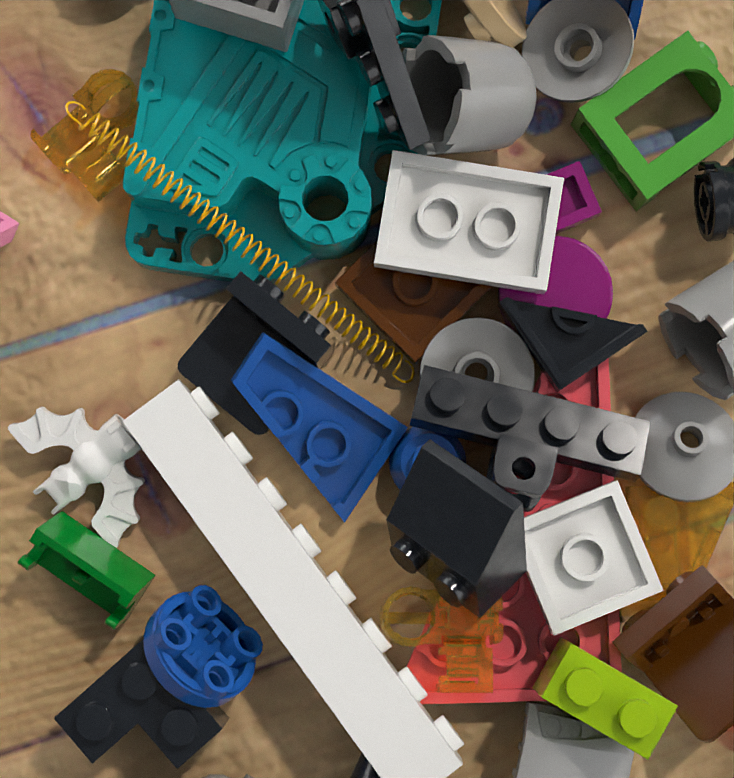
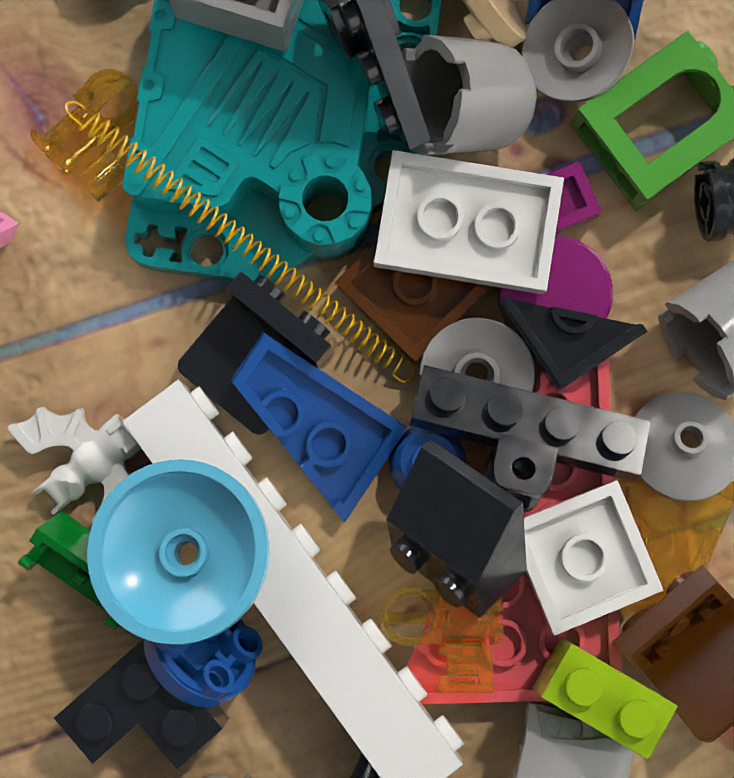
none -> medium azure dish [87,459,270,644]

